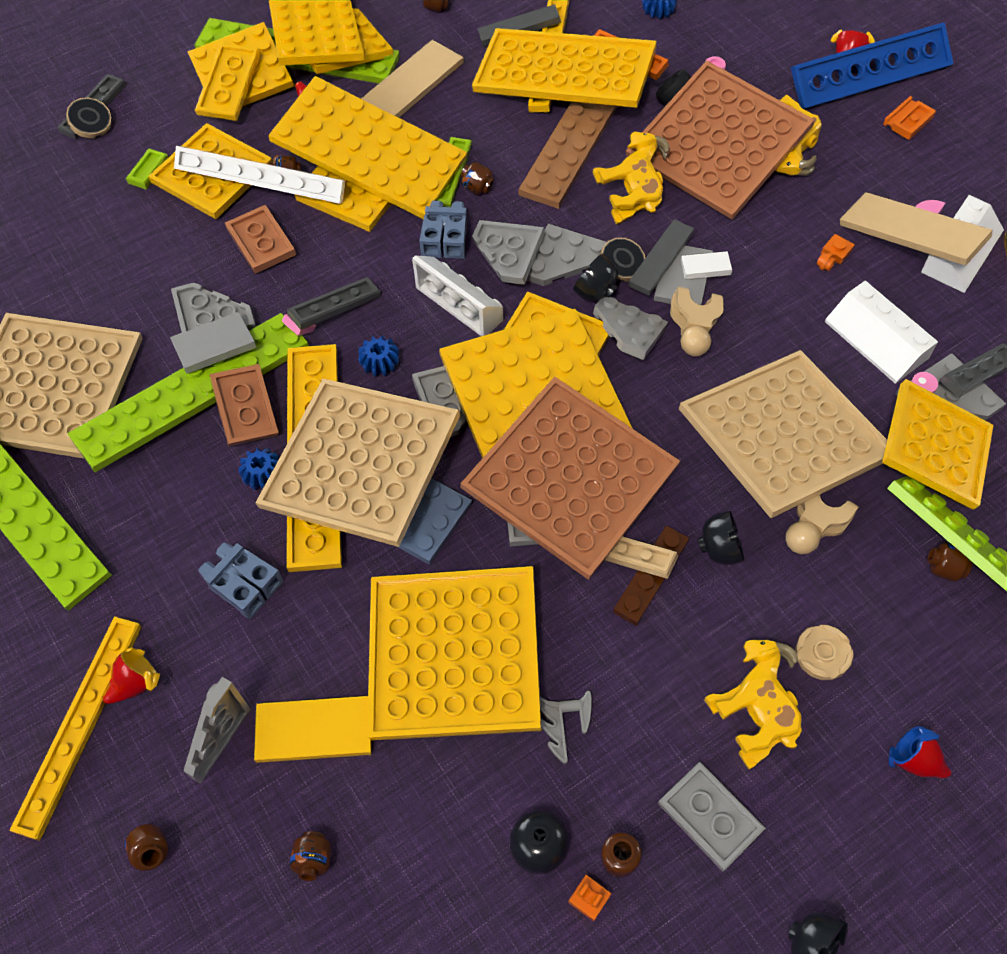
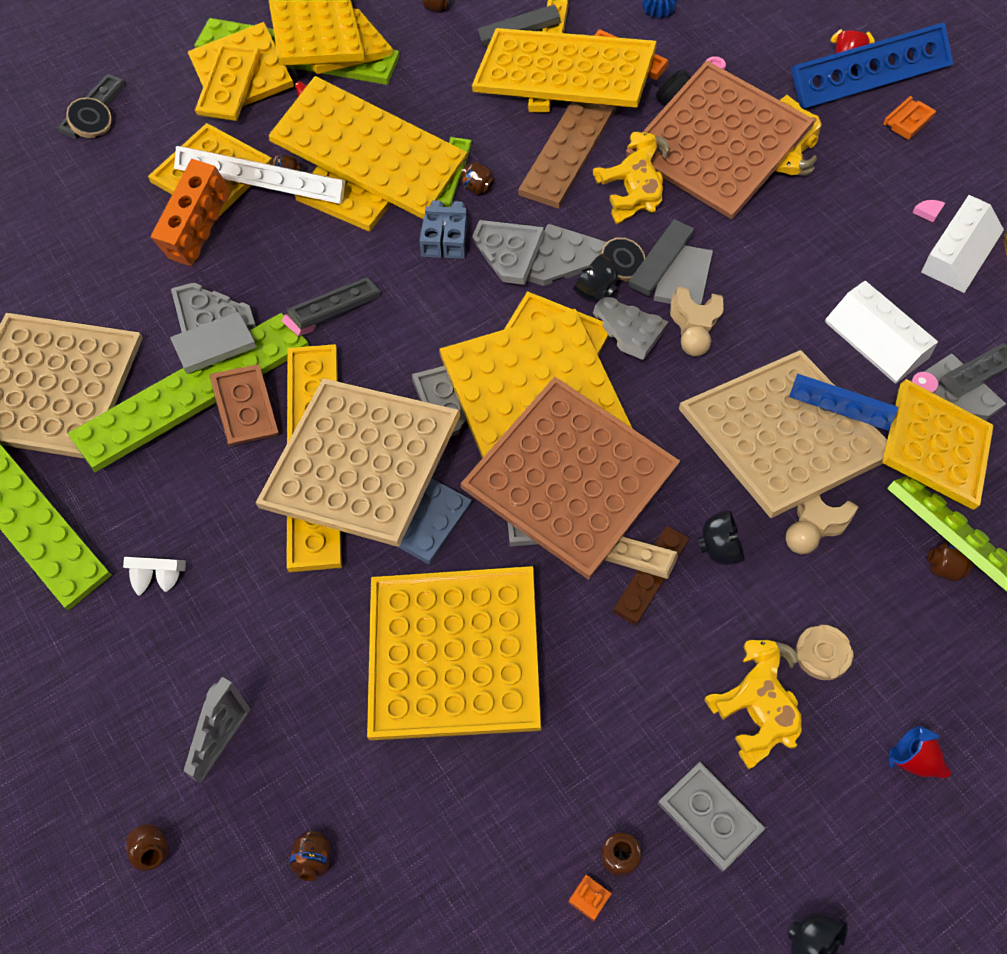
yellow tile [9,616,142,841] -> none
red hat [103,648,160,704] -> none
lime tile [126,149,168,190] -> none
sand blue hips [198,542,284,621] -> none
nougat plate [225,205,296,274] -> none
blue gear [238,447,279,491] -> none
yellow tile [254,696,372,763] -> none
blue gear [358,335,399,377] -> none
tan tile [361,40,464,118] -> none
white slope [412,255,503,336] -> none
black cylinder [510,810,569,874] -> none
light grey piece [540,691,591,764] -> none
white tile [681,252,732,279] -> none
orange plate [816,234,855,271] -> none
tan tile [840,192,992,266] -> none
none -> white tile [123,557,186,595]
none -> orange brick [150,158,231,267]
none -> blue plate [789,373,898,431]

